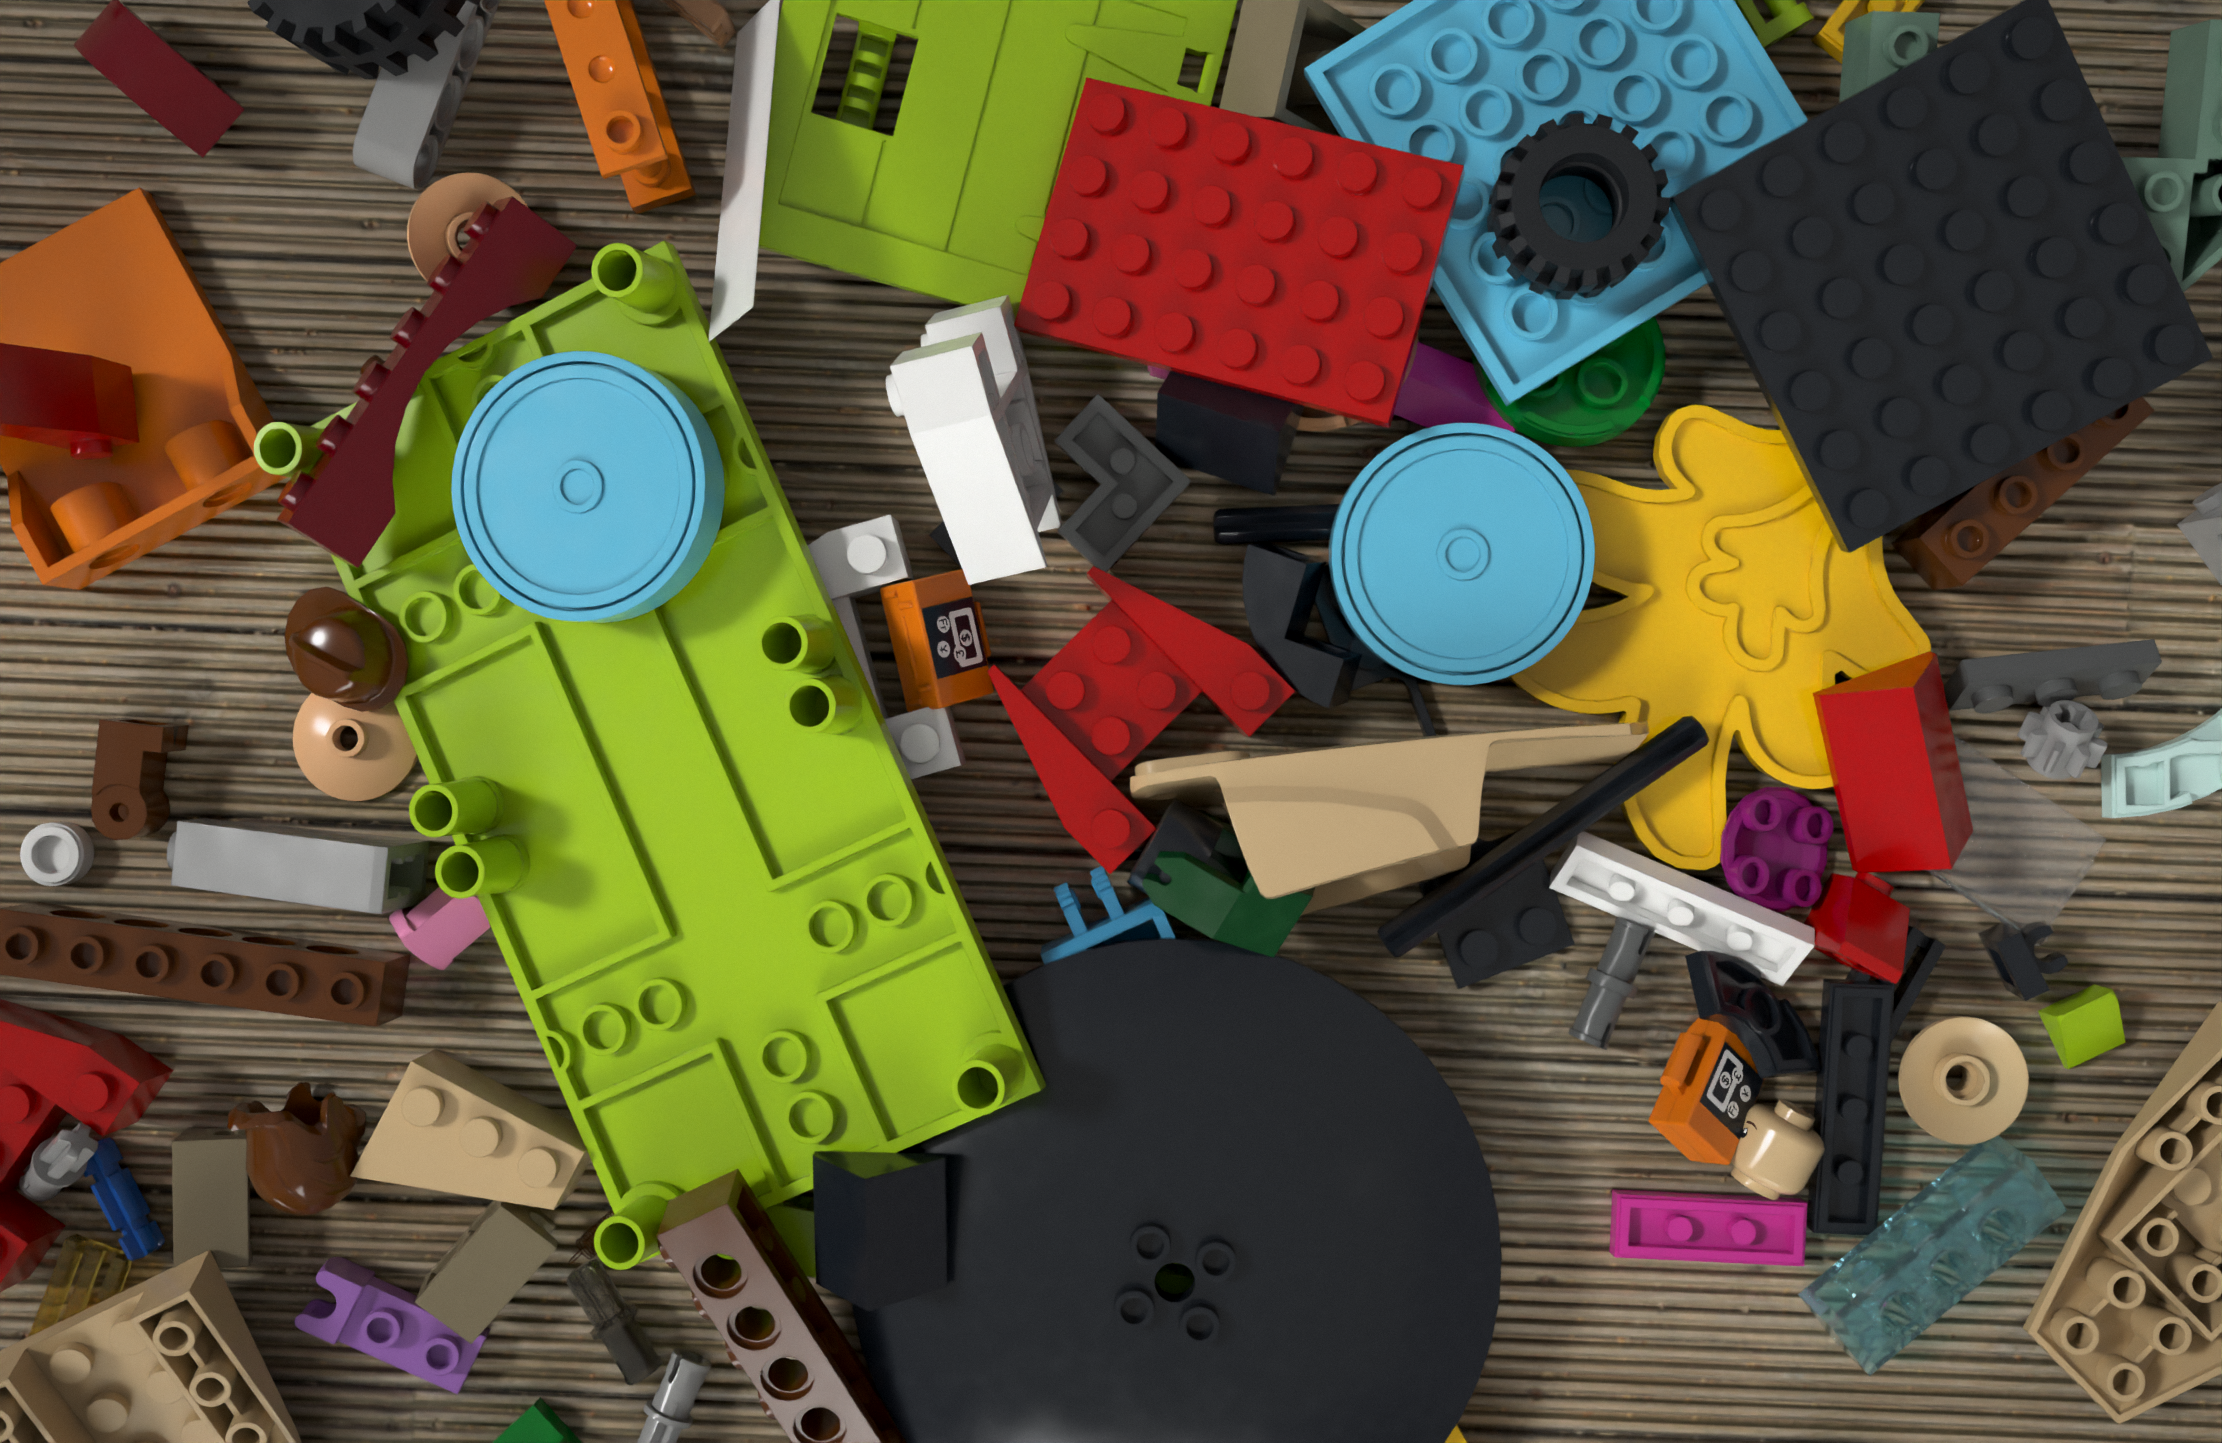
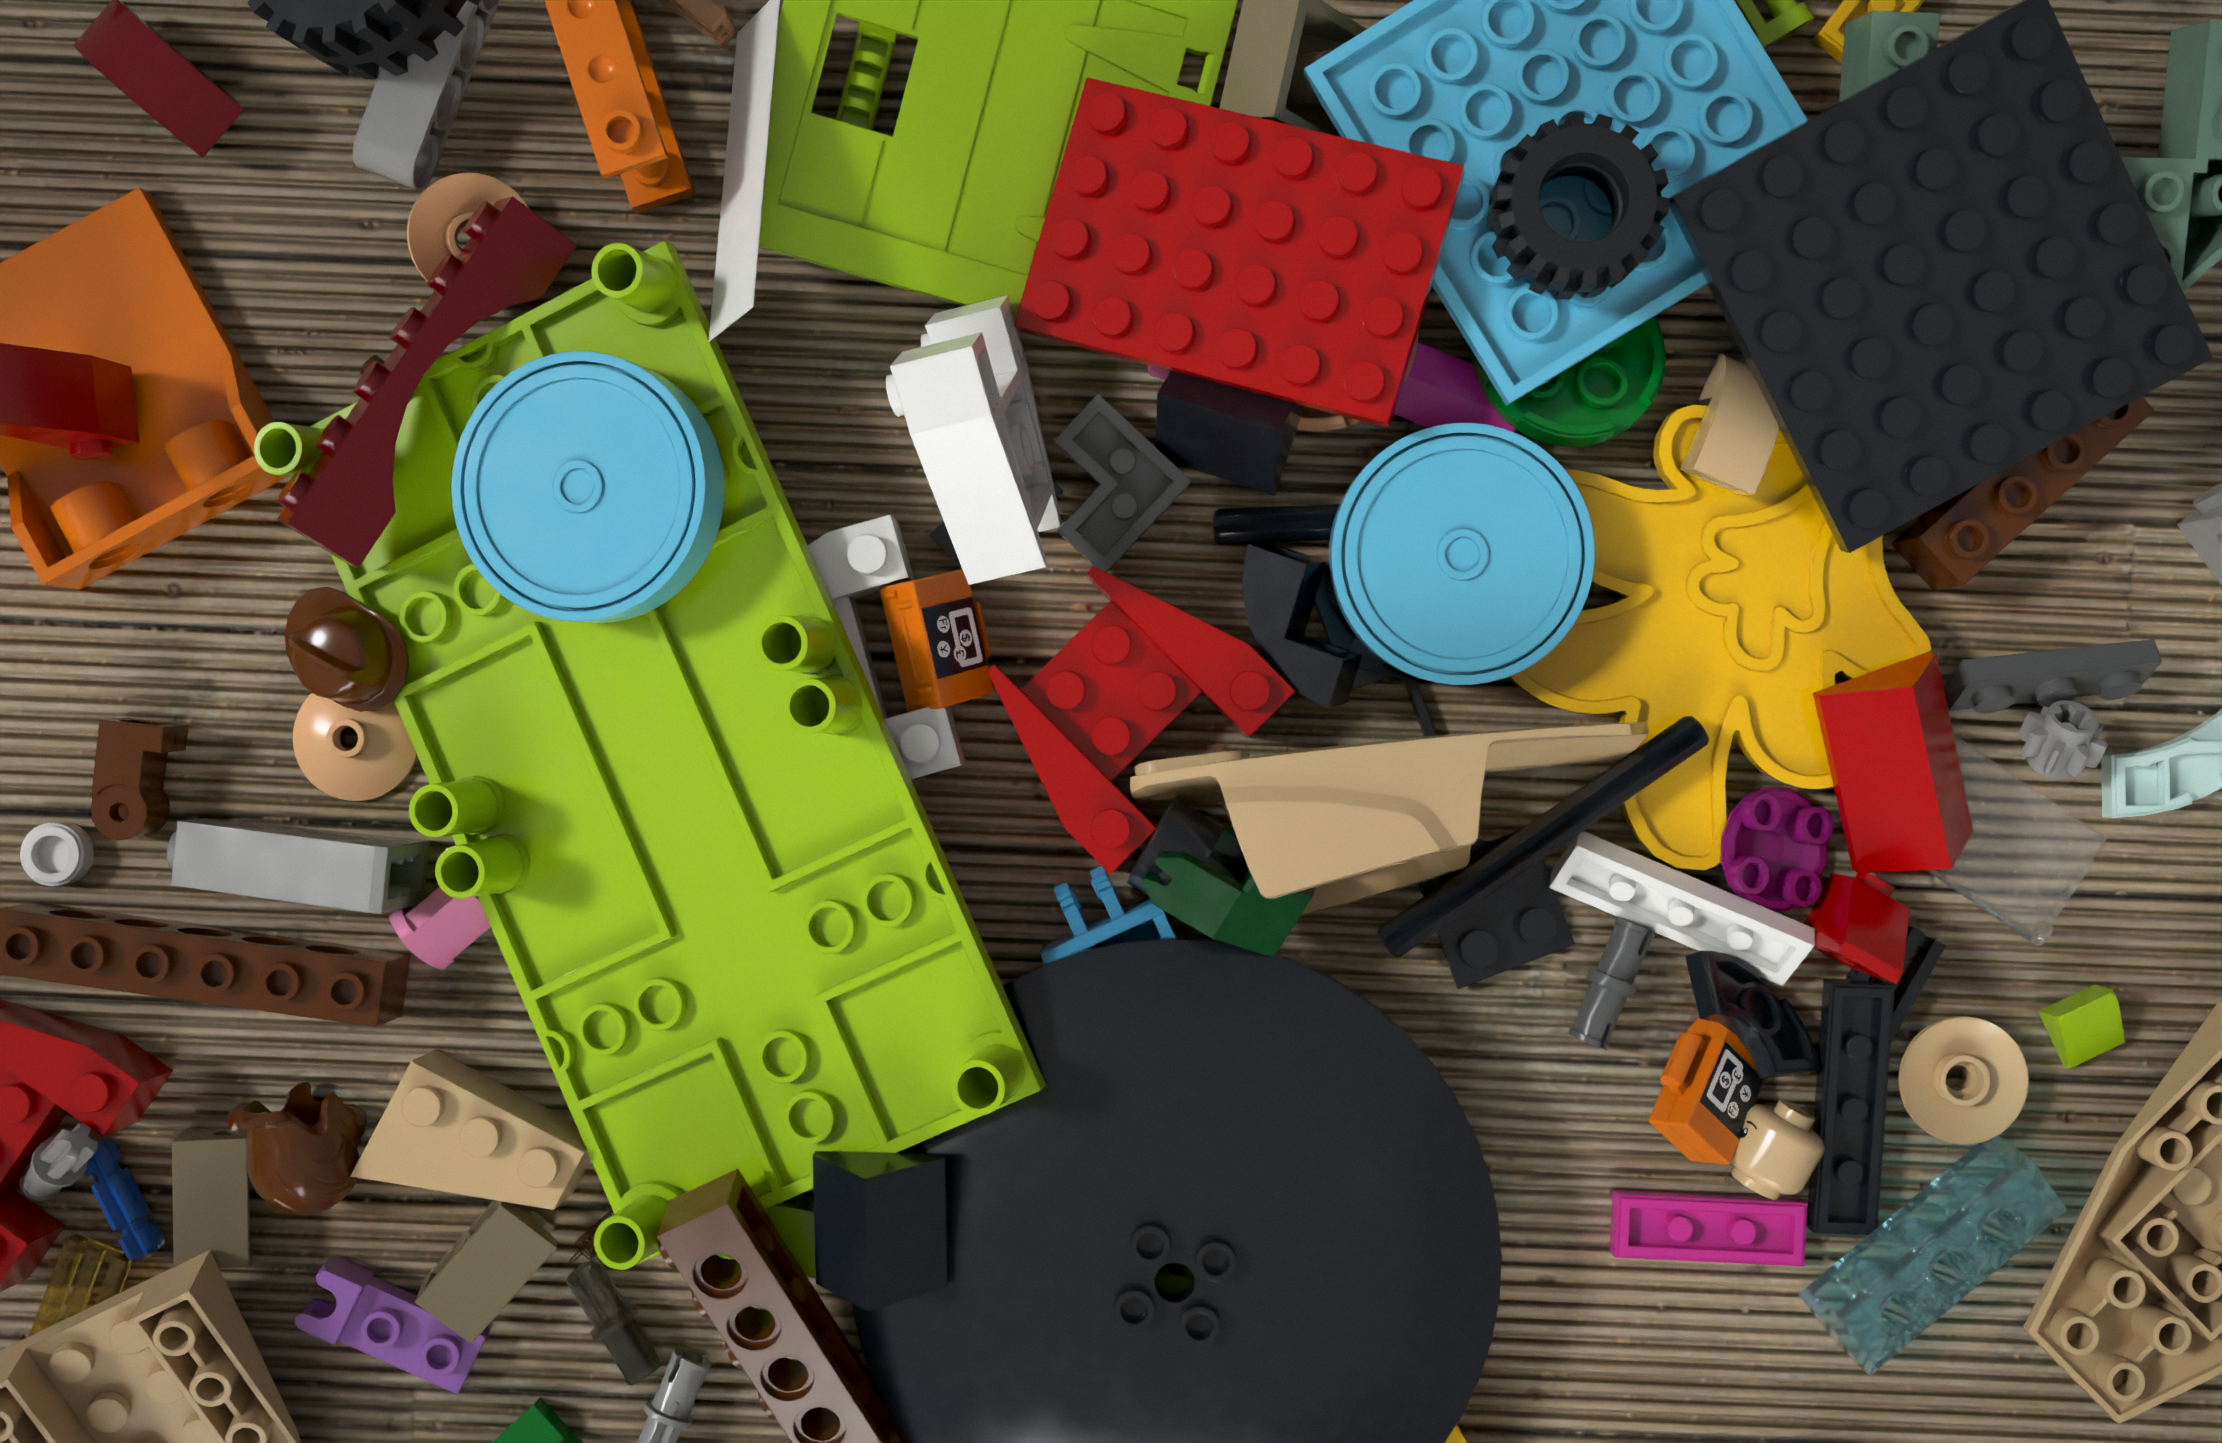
black tile [1978,922,2068,1001] -> none
none -> tan brick [1680,354,1780,495]

